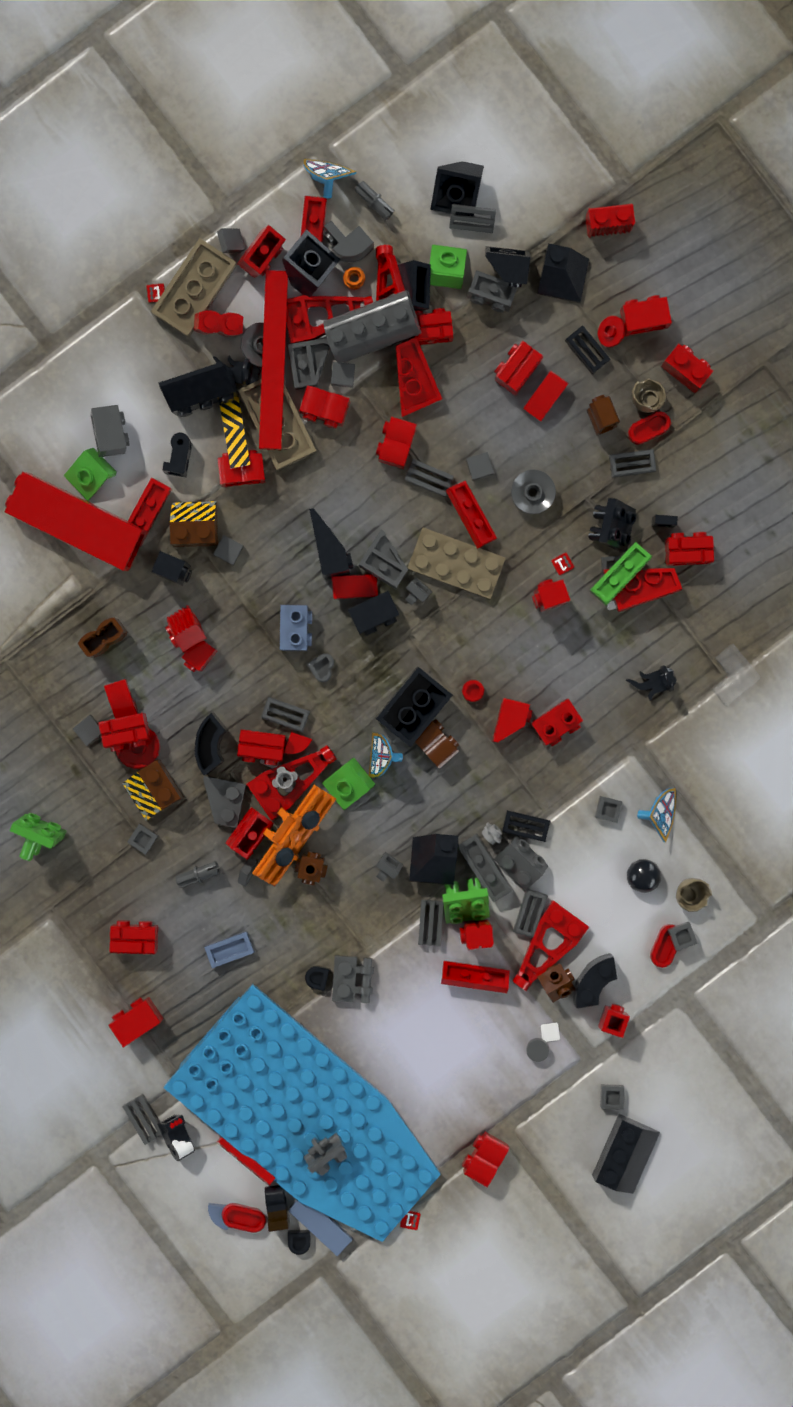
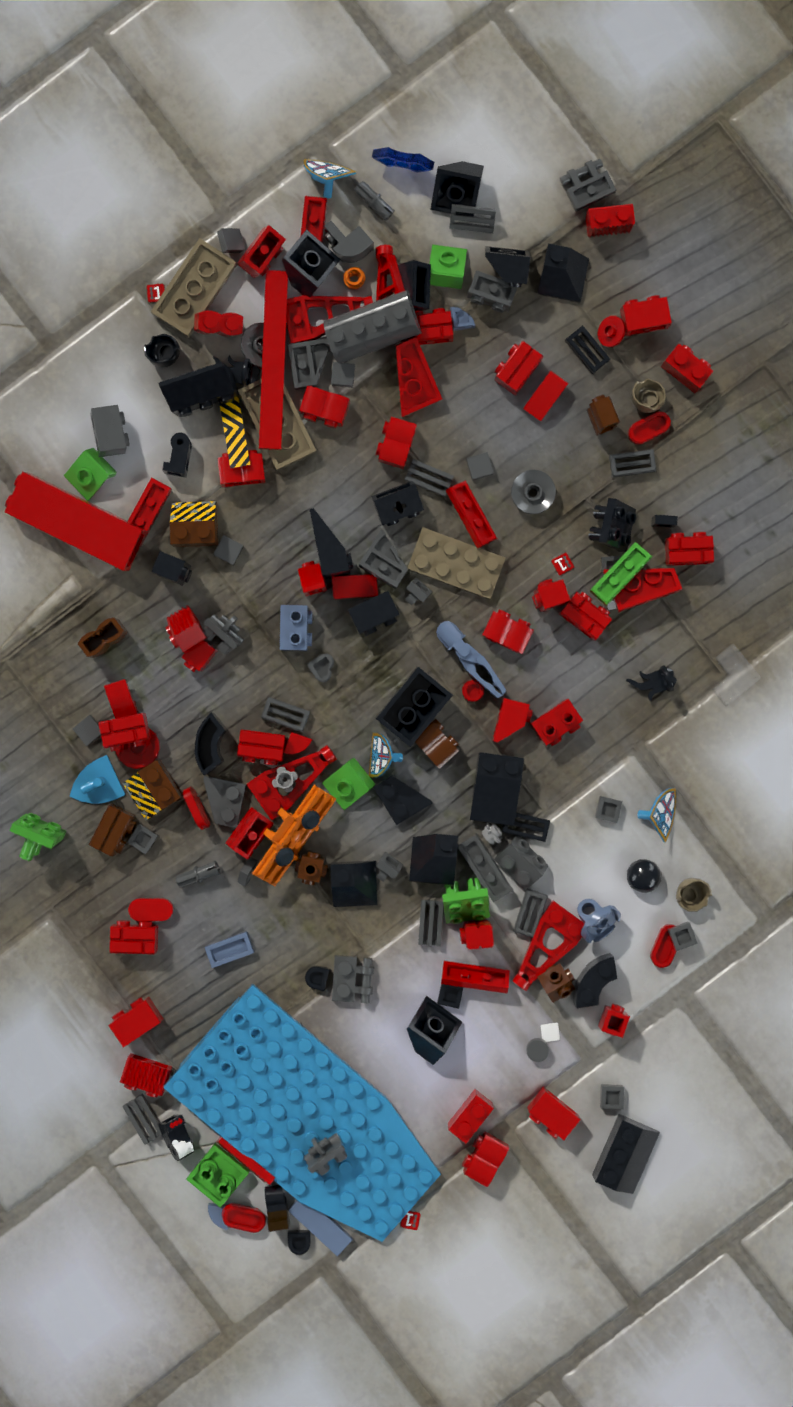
none -> dark azure shield [69,755,126,804]
none -> reddish brown brick [89,804,136,857]
none -> red brick [120,1053,173,1097]
none -> red tile [128,898,174,921]
none -> black hair [144,334,180,368]
none -> red tile [183,786,210,830]
none -> bright green plate [186,1143,250,1208]
none -> dark grey hips [203,614,244,655]
none -> red slope [298,561,327,597]
none -> black slope [331,861,378,907]
none -> black brick [371,481,424,526]
none -> clear blue tile [372,147,435,173]
none -> black wing [373,776,433,825]
none -> black slope [407,996,462,1065]
none -> sand blue arm [436,621,506,698]
none -> black tile [437,984,464,1009]
none -> red brick [448,1089,494,1144]
none -> sand blue tile [450,307,475,331]
none -> black slope [470,752,524,826]
none -> red brick [481,609,534,655]
none -> red brick [527,1086,581,1140]
none -> red brick [559,592,612,641]
none -> dark grey plate [560,159,616,212]
none -> sand blue tile [577,899,621,943]

